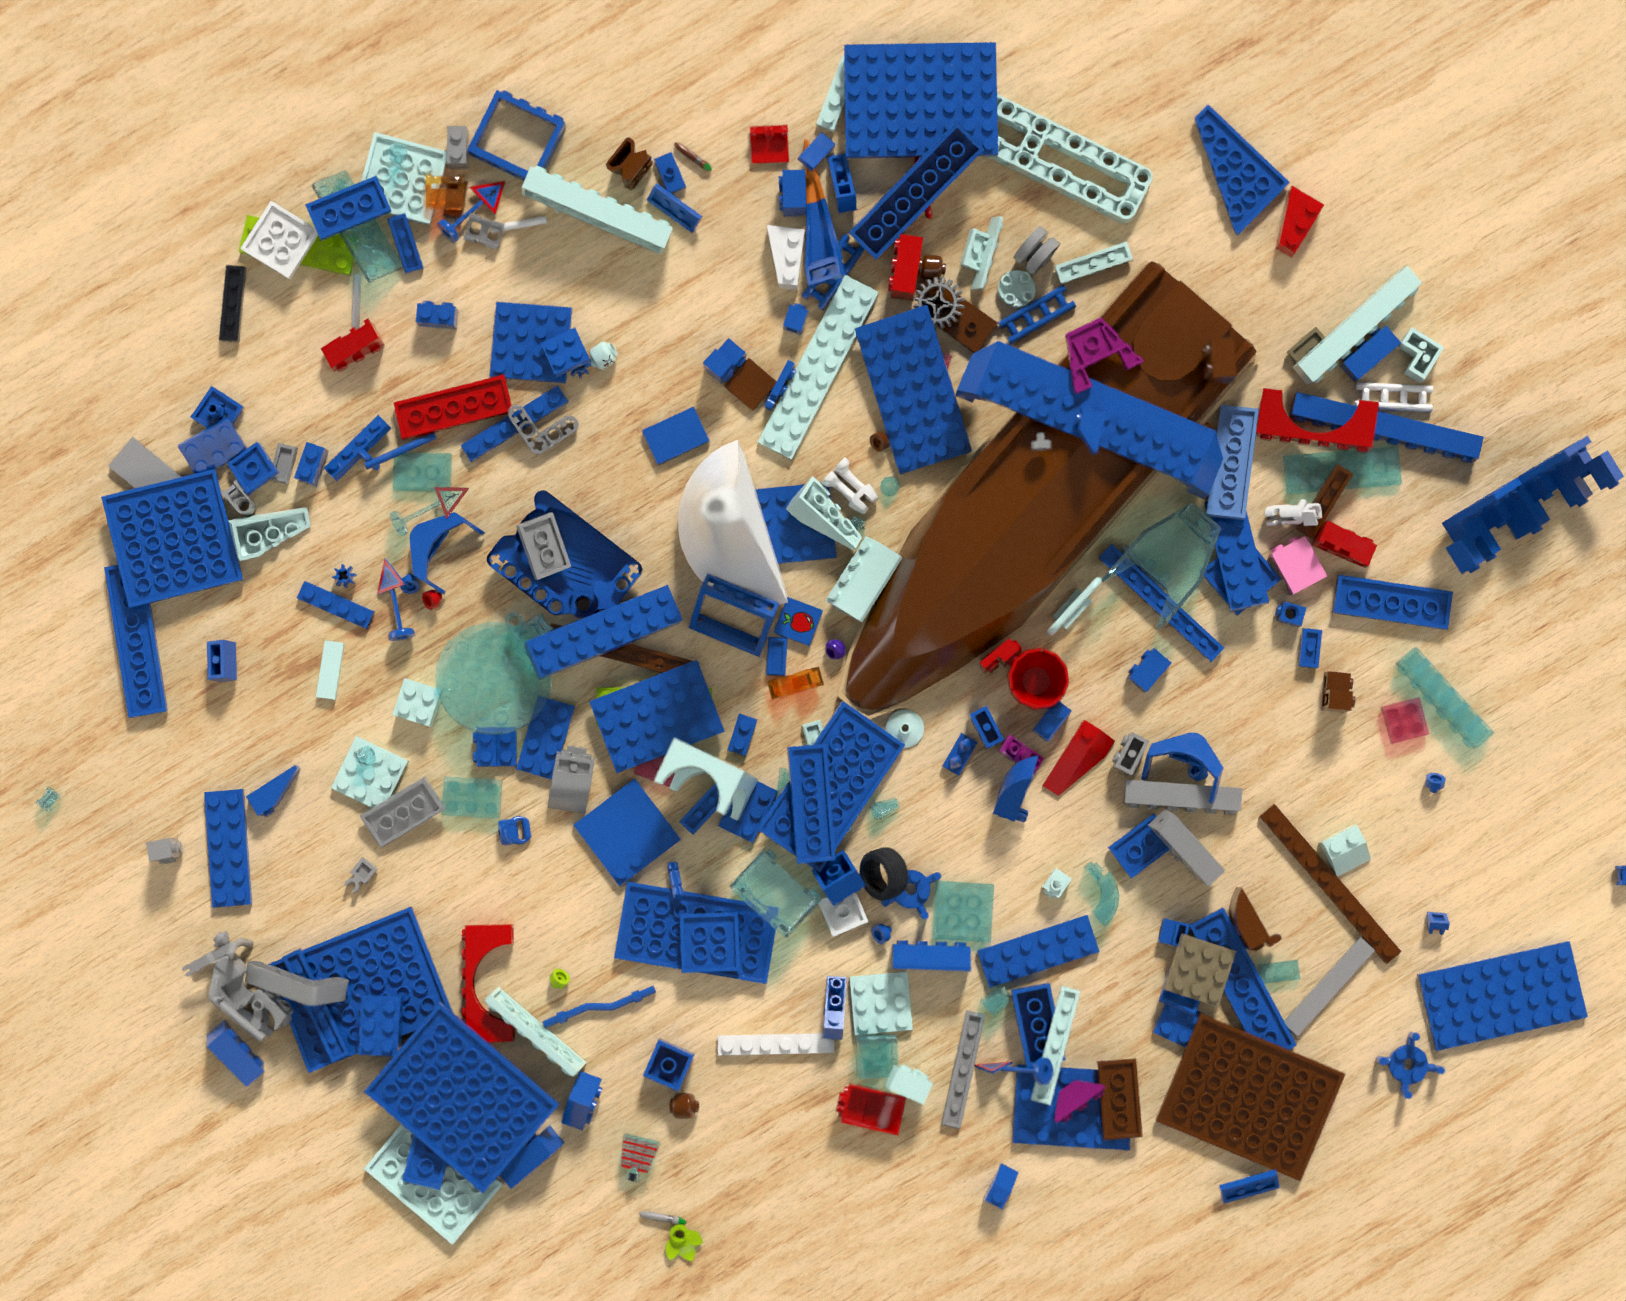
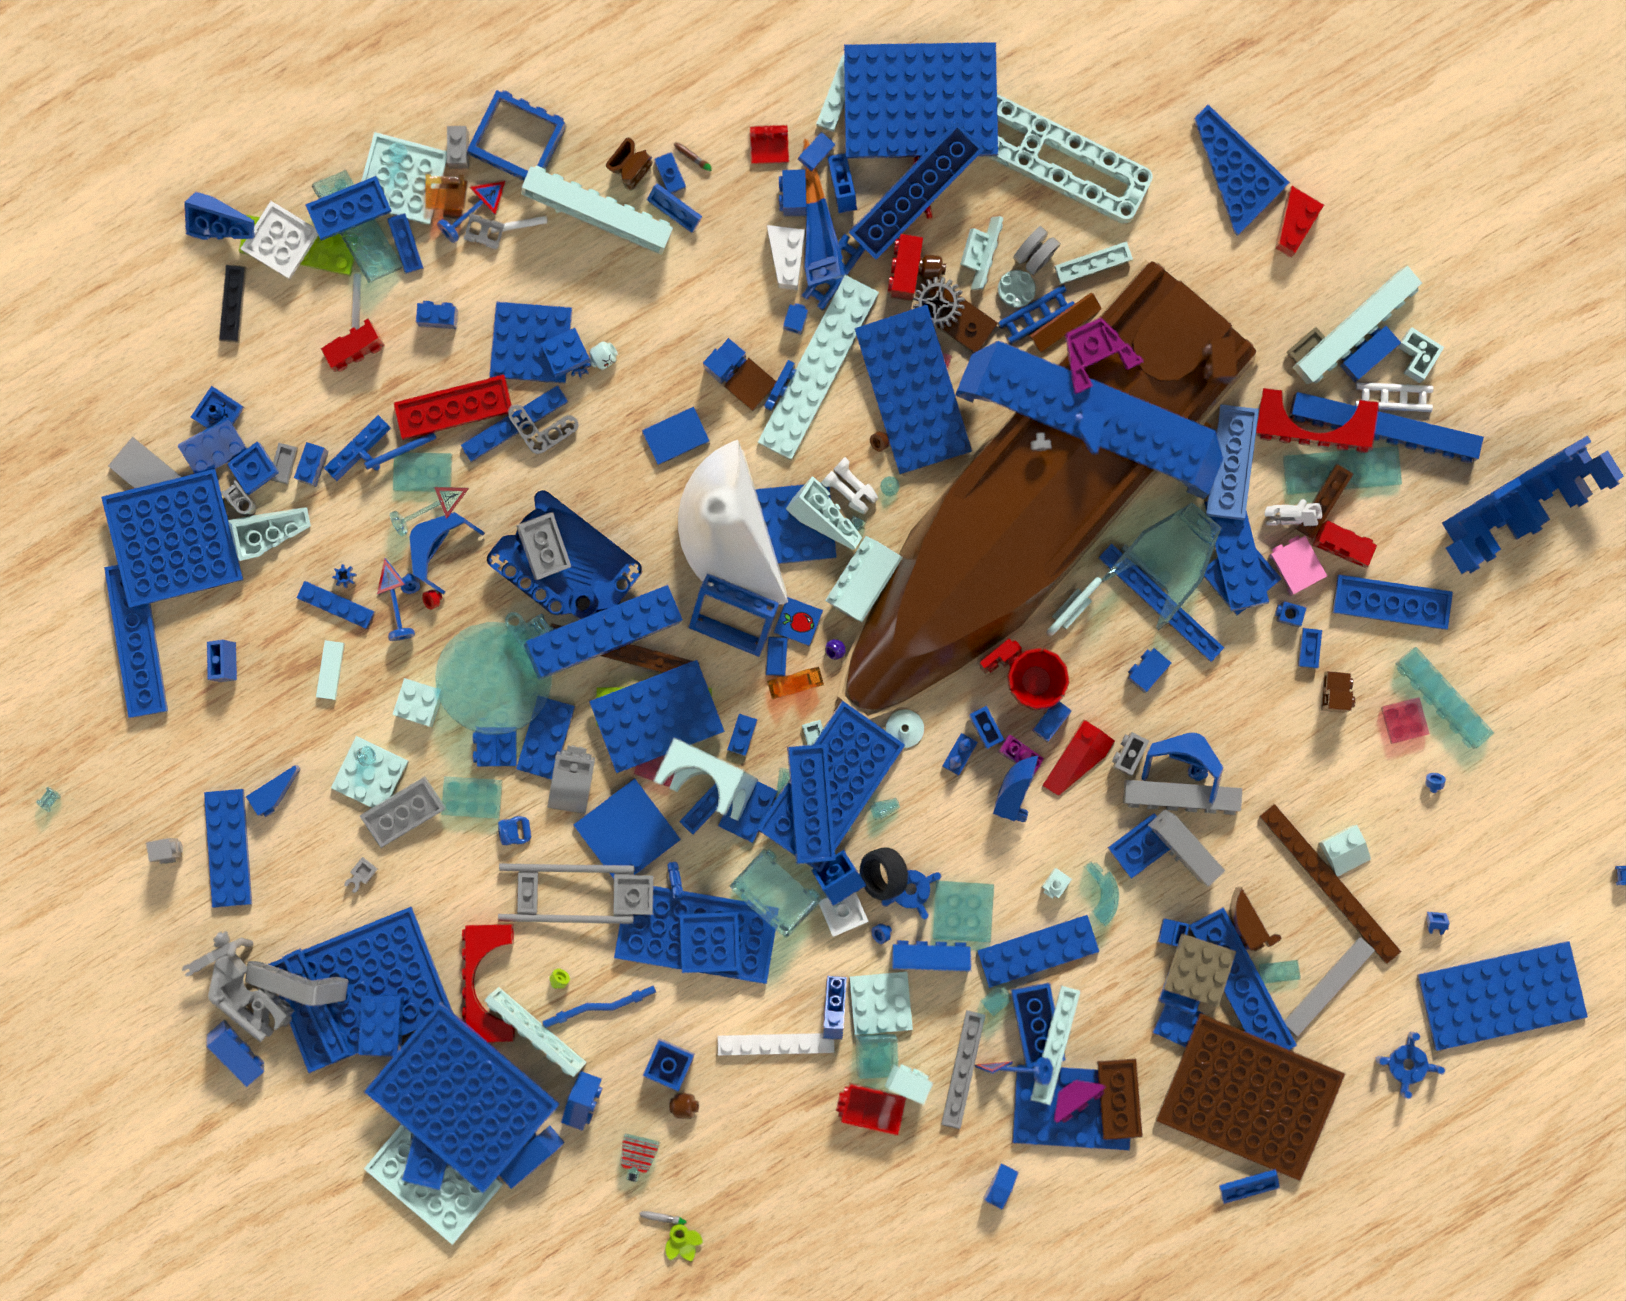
none -> blue wedge [184,192,255,240]
none -> light grey plate [498,863,653,924]
none -> dark orange tile [1030,293,1102,352]

